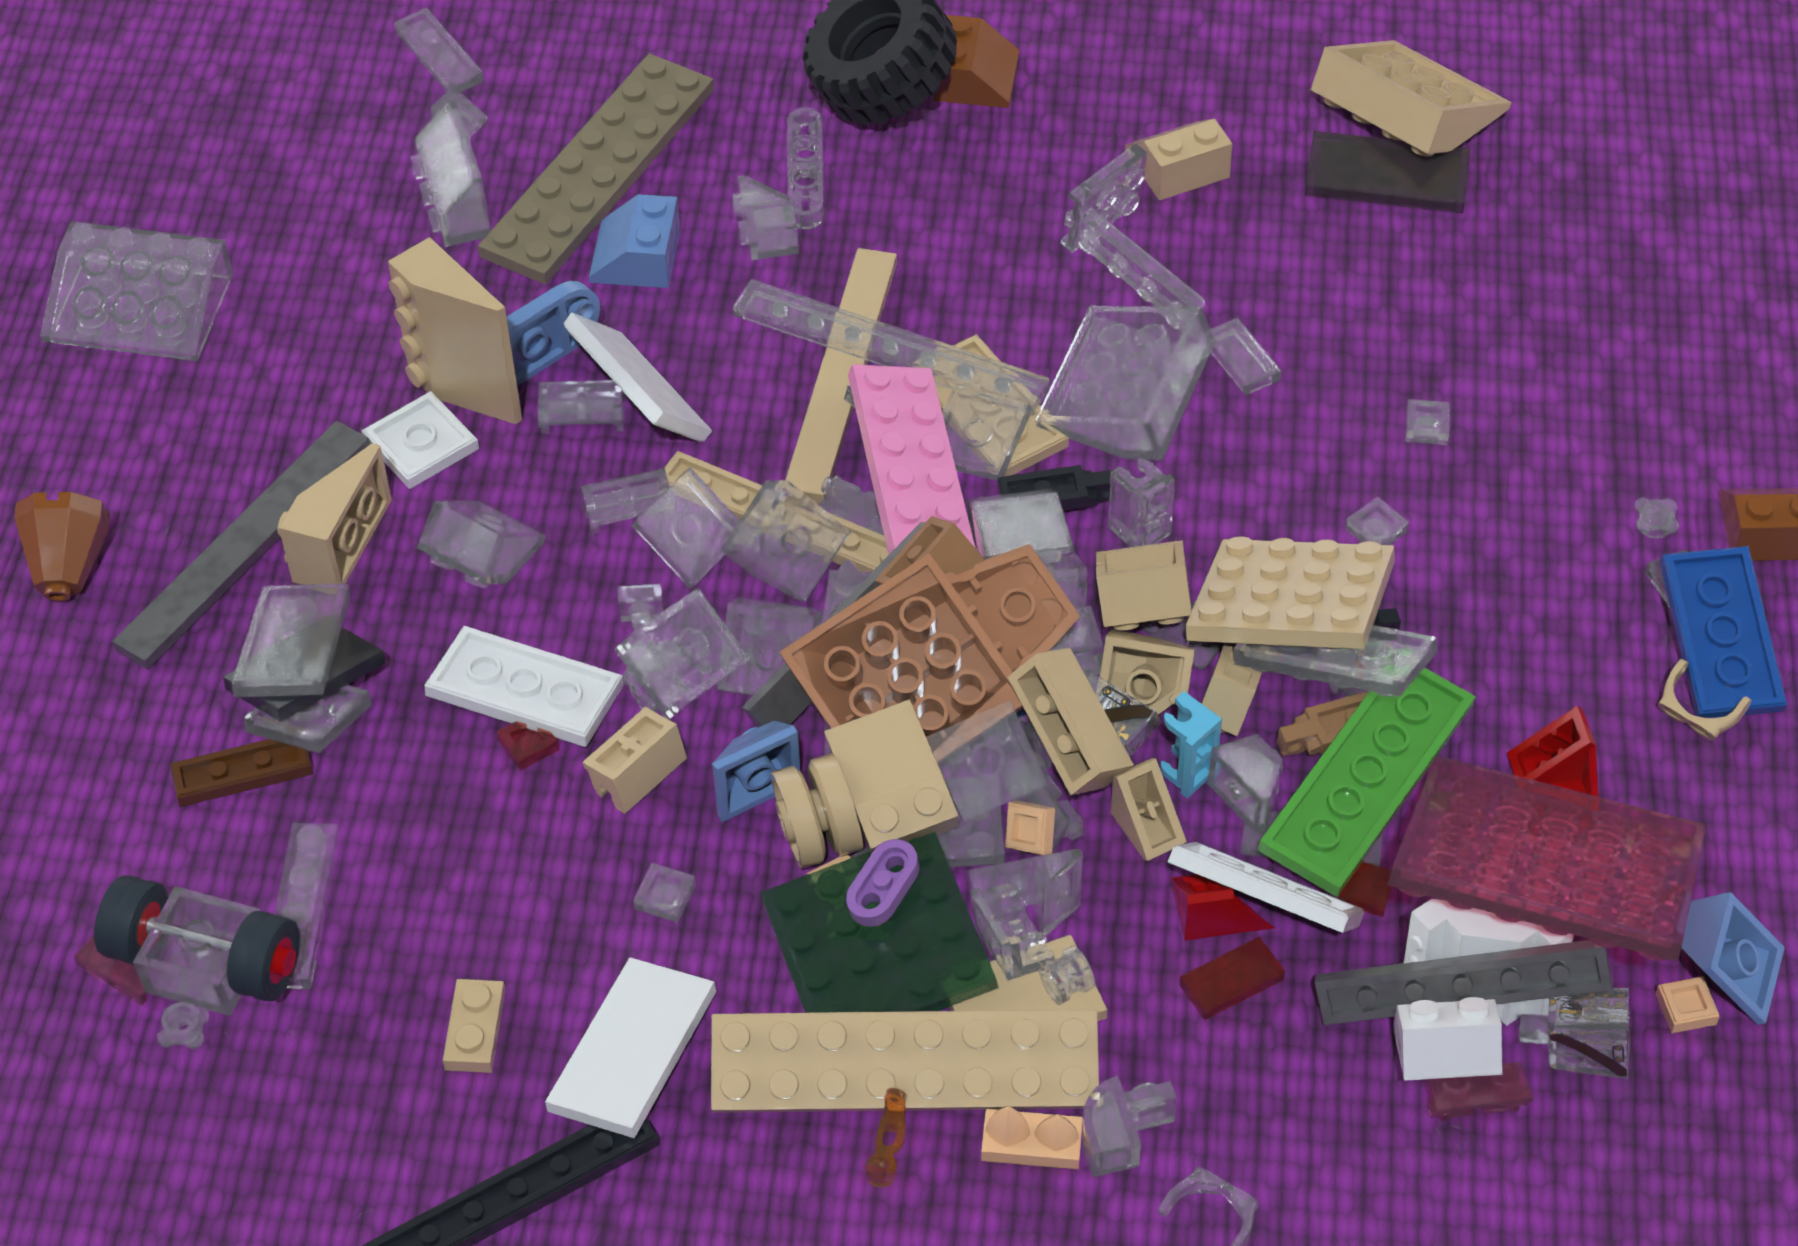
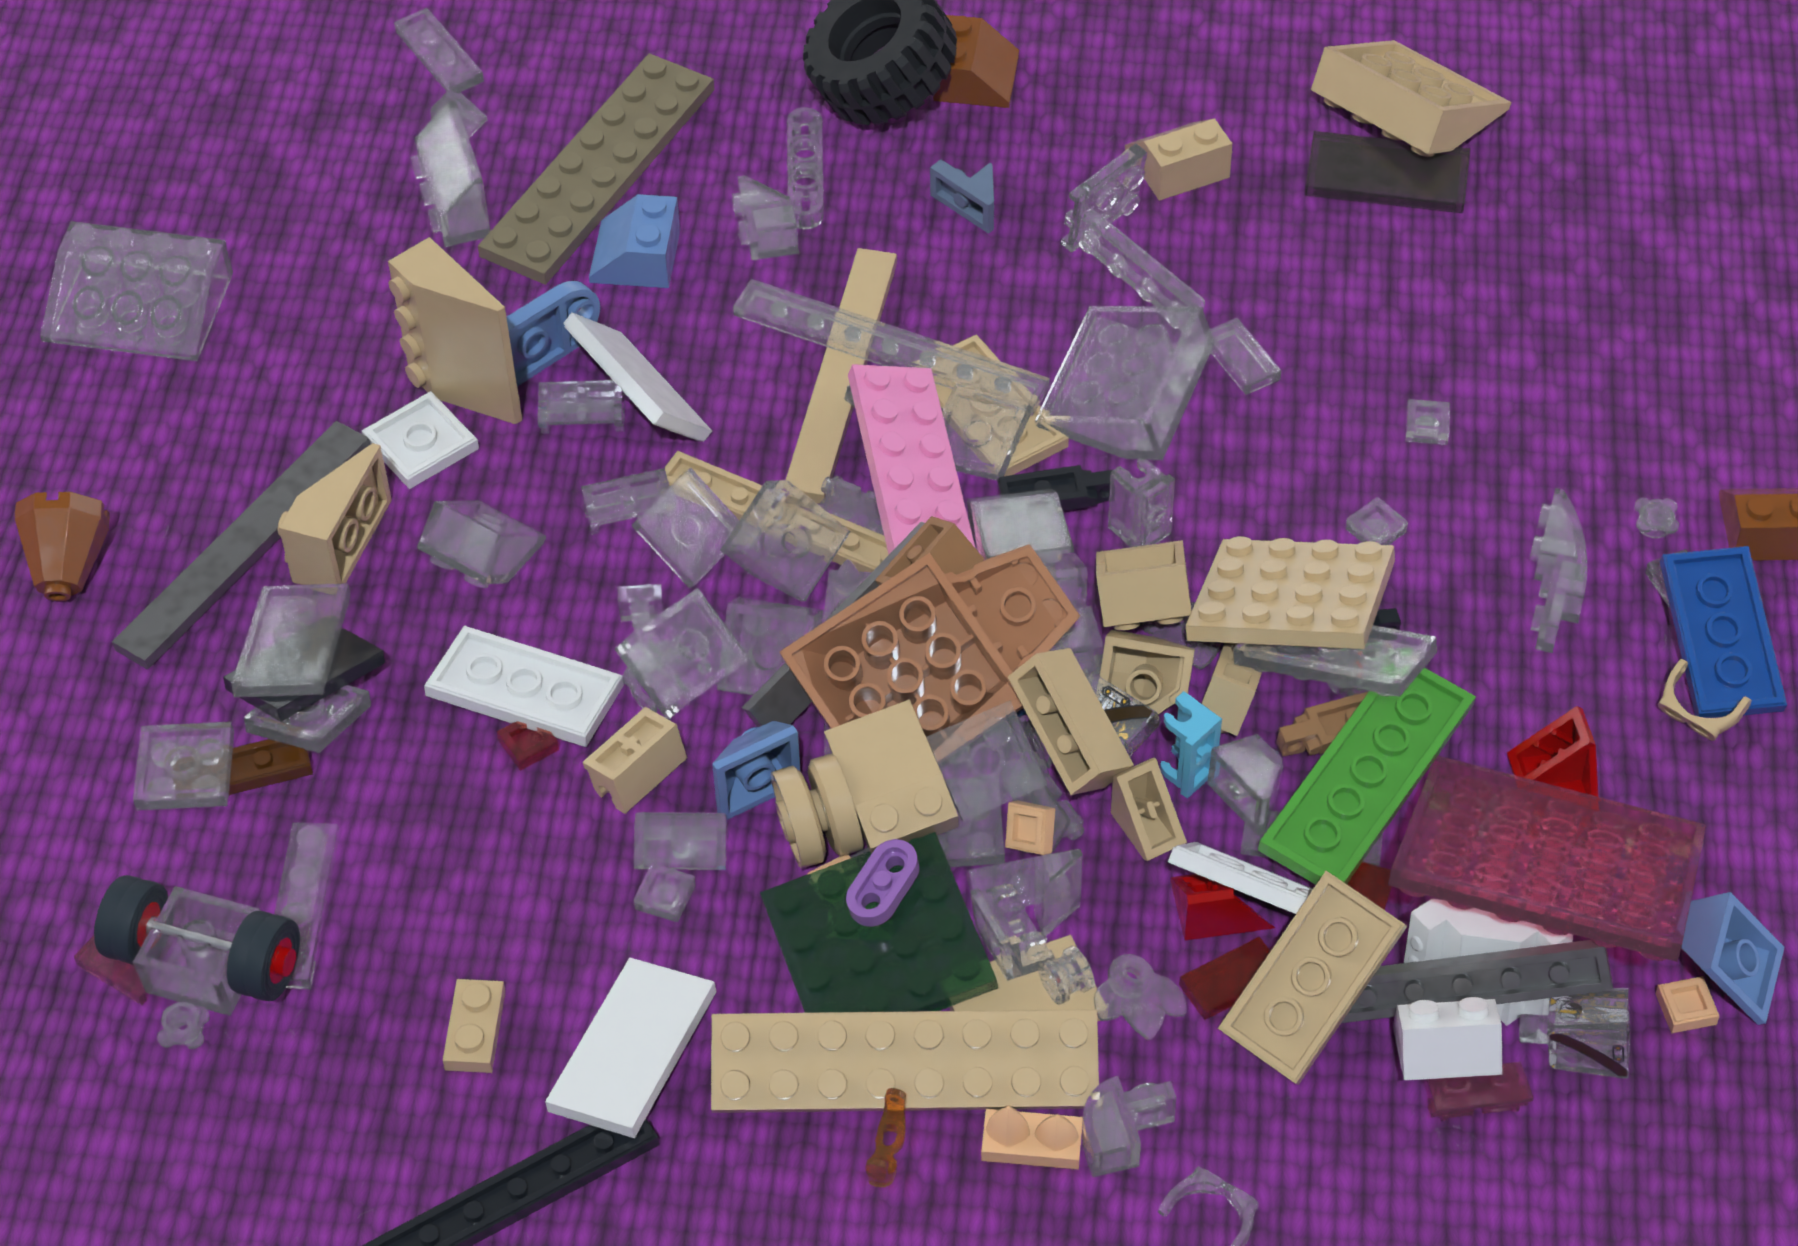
none -> clear plate [133,722,234,810]
none -> clear slope [634,812,728,870]
none -> sand blue slope [930,159,994,234]
none -> clear plate [1094,954,1187,1040]
none -> tan tile [1218,871,1407,1085]
none -> clear slope [1529,488,1587,653]

